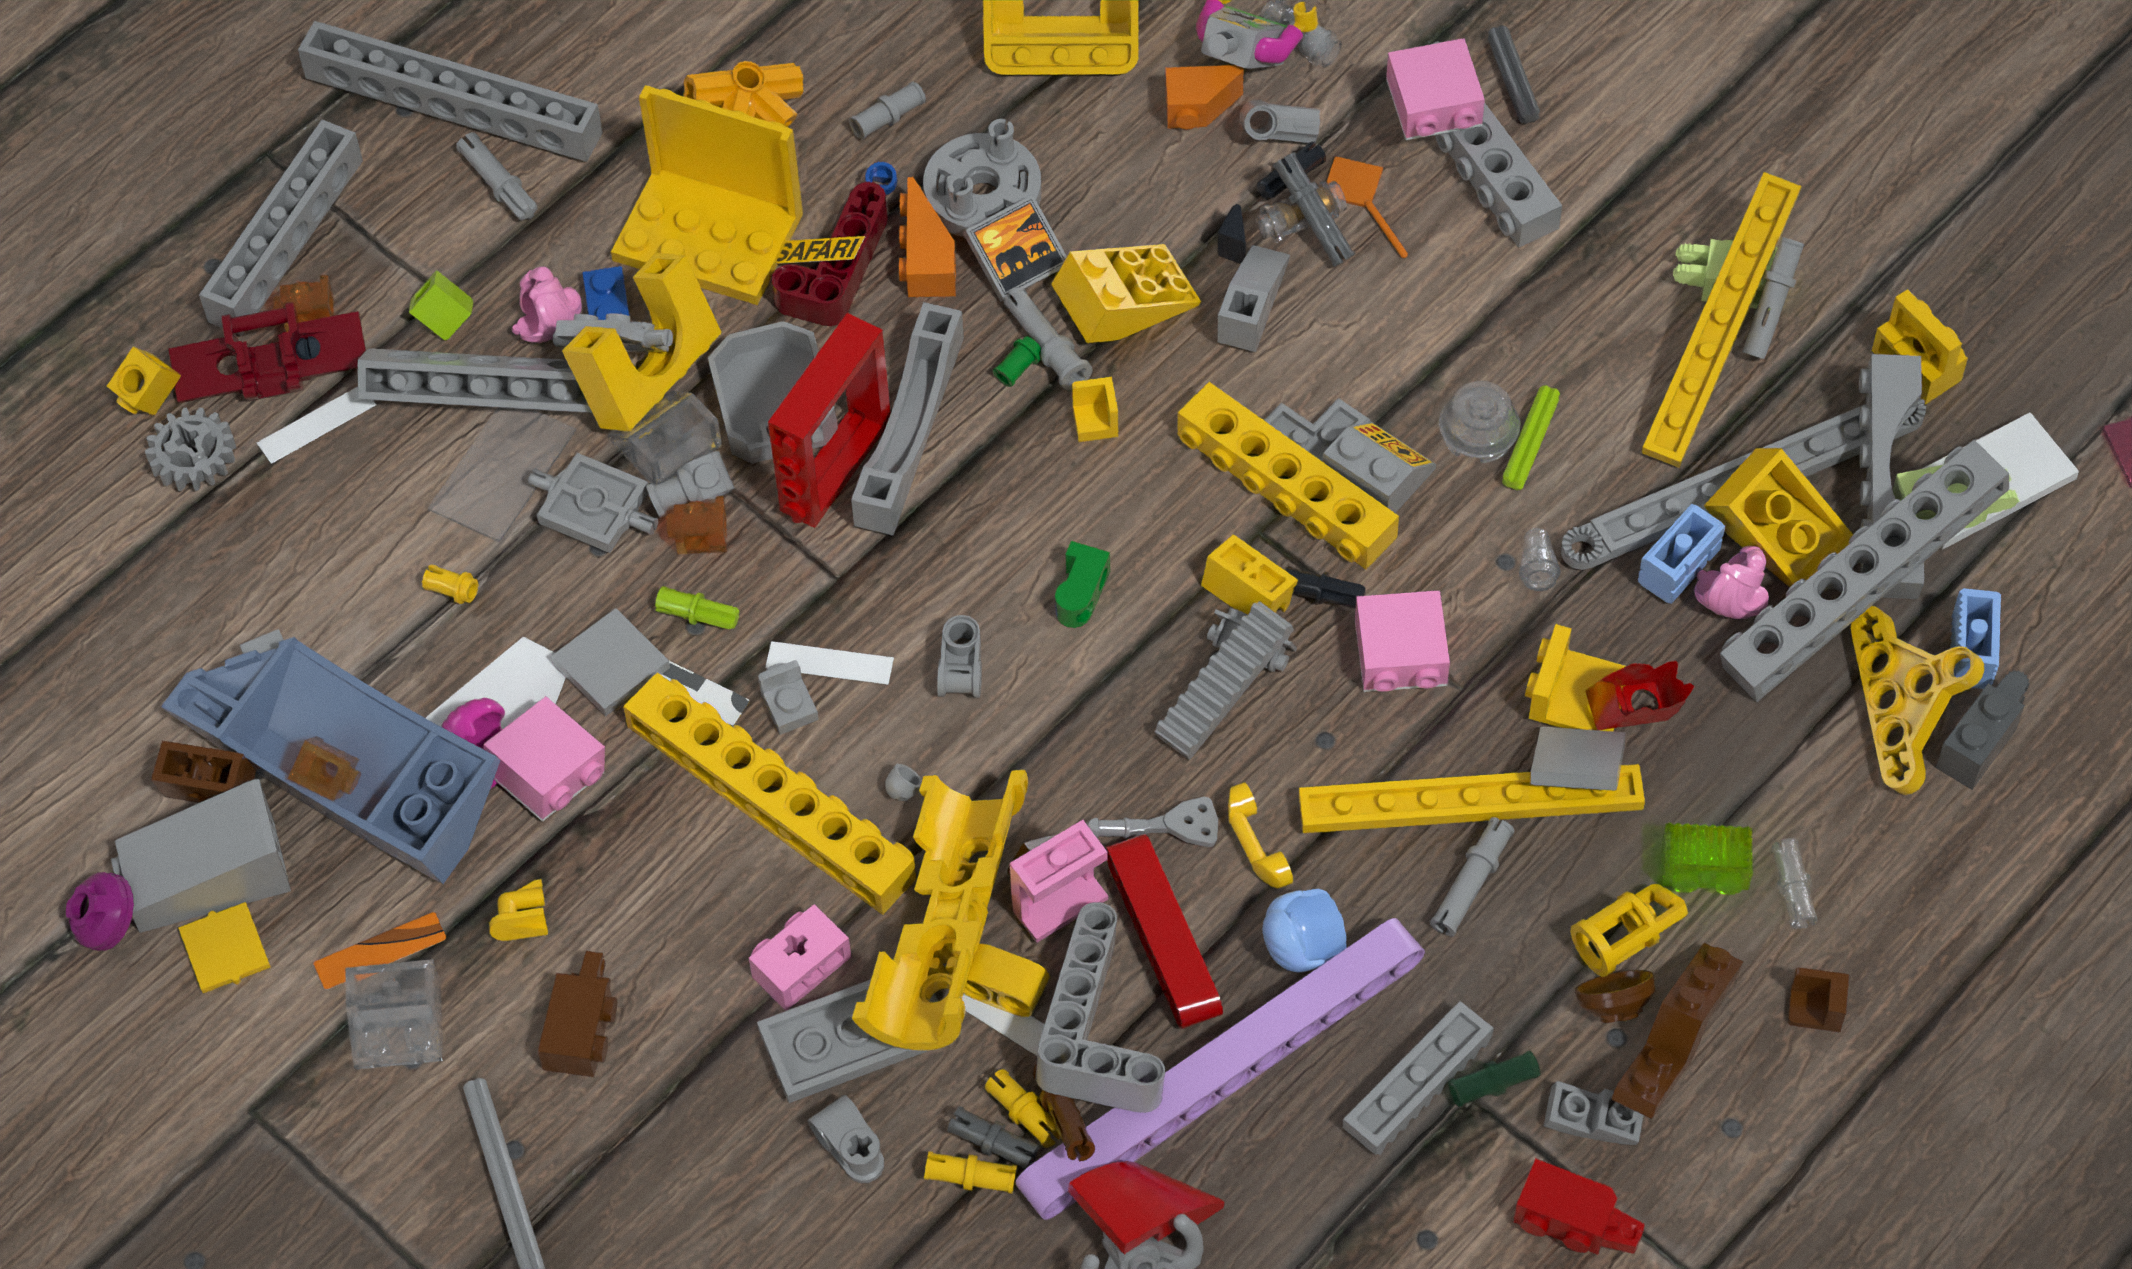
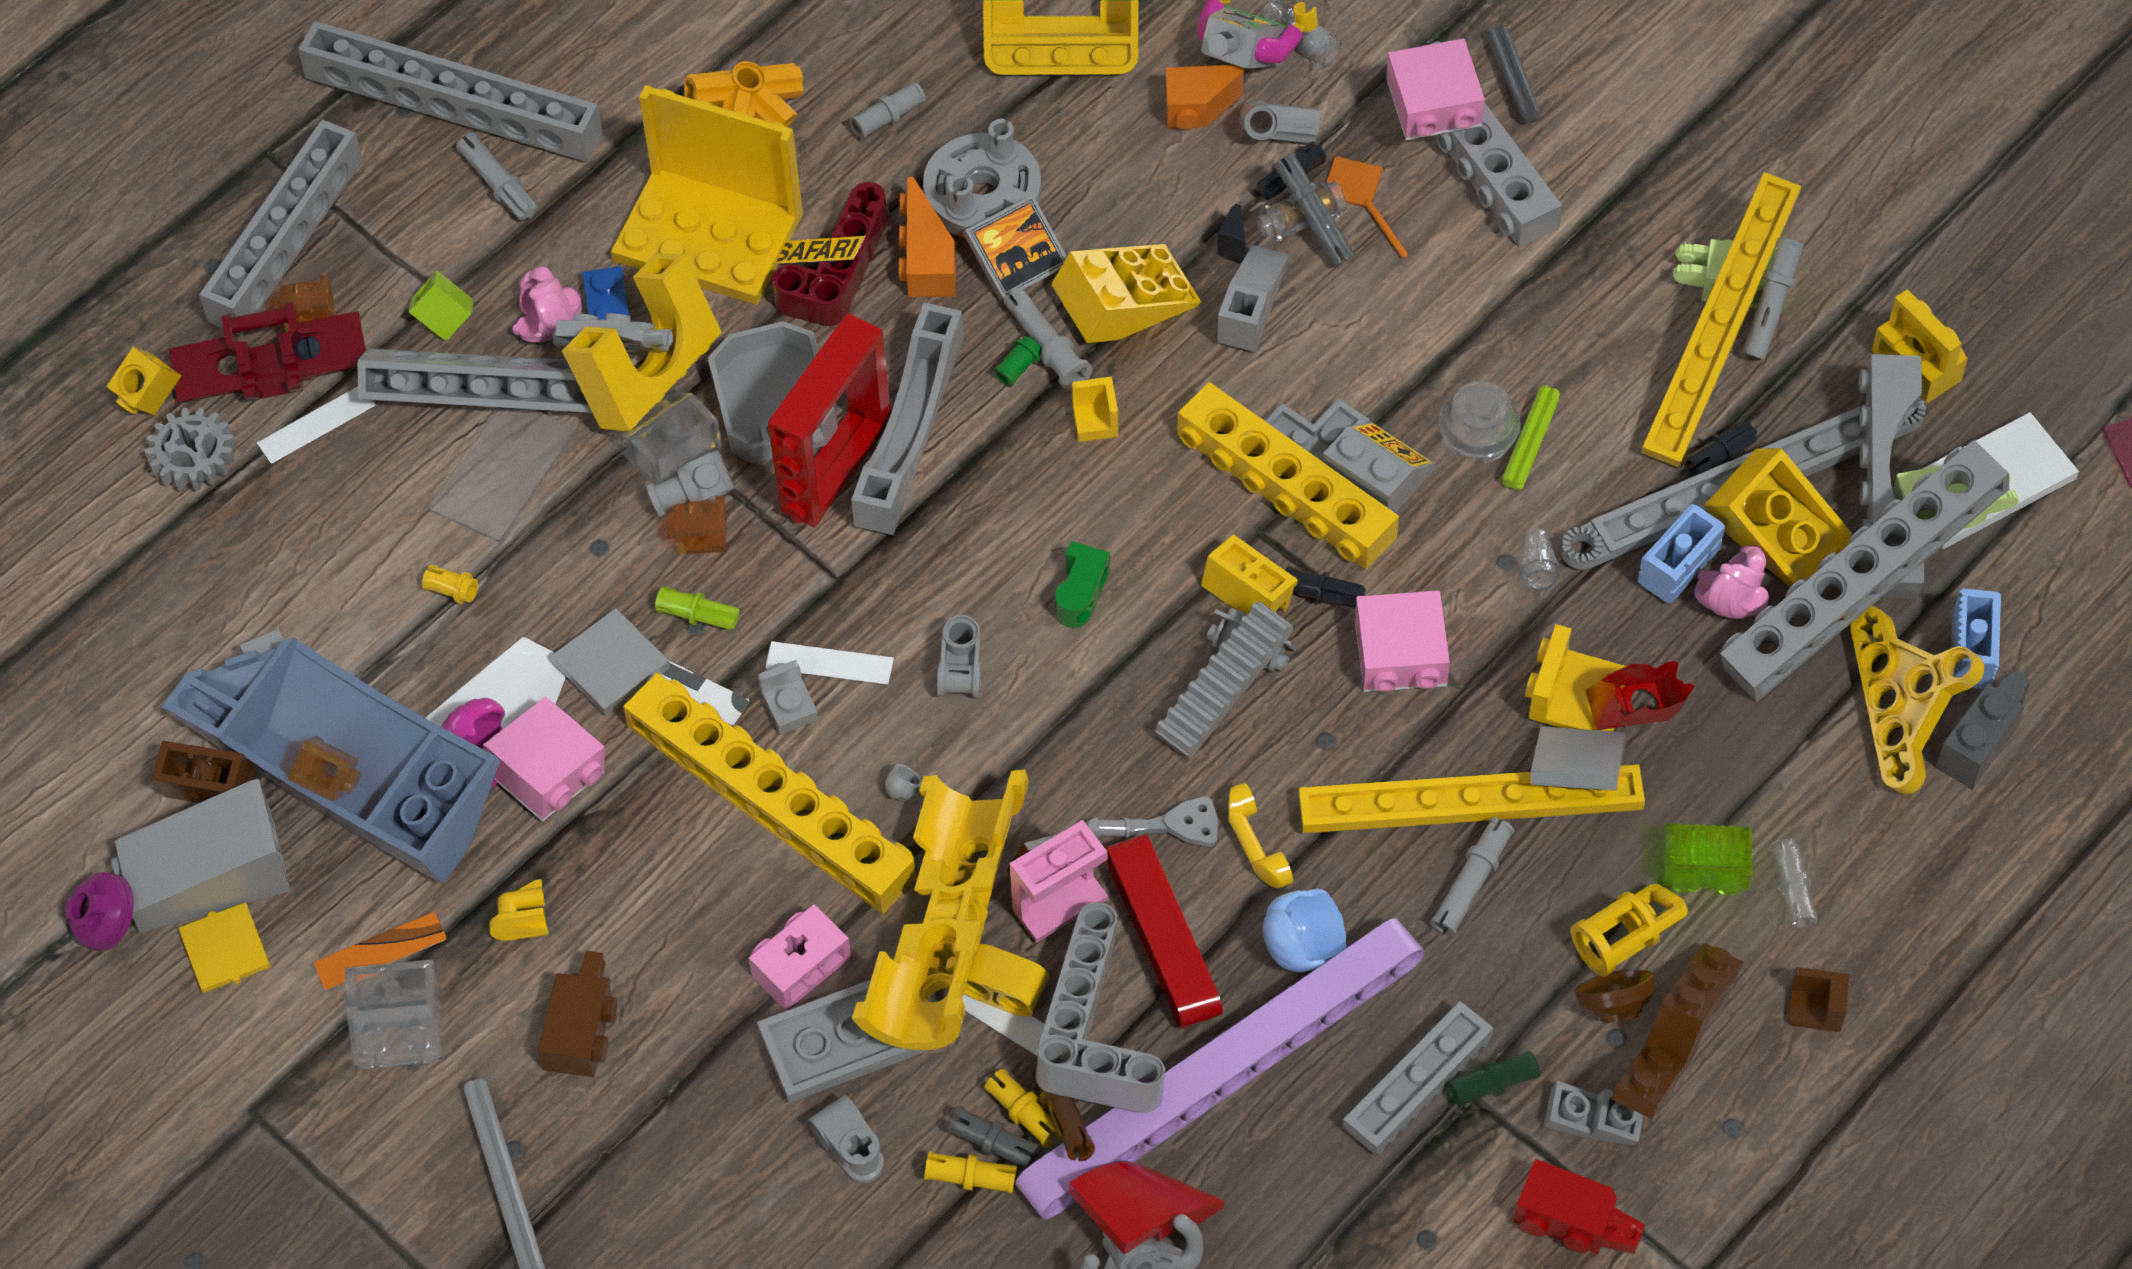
light grey plate [528,453,658,553] -> none
blue hinge [865,162,898,196] -> none
none -> black axle [1682,421,1757,477]

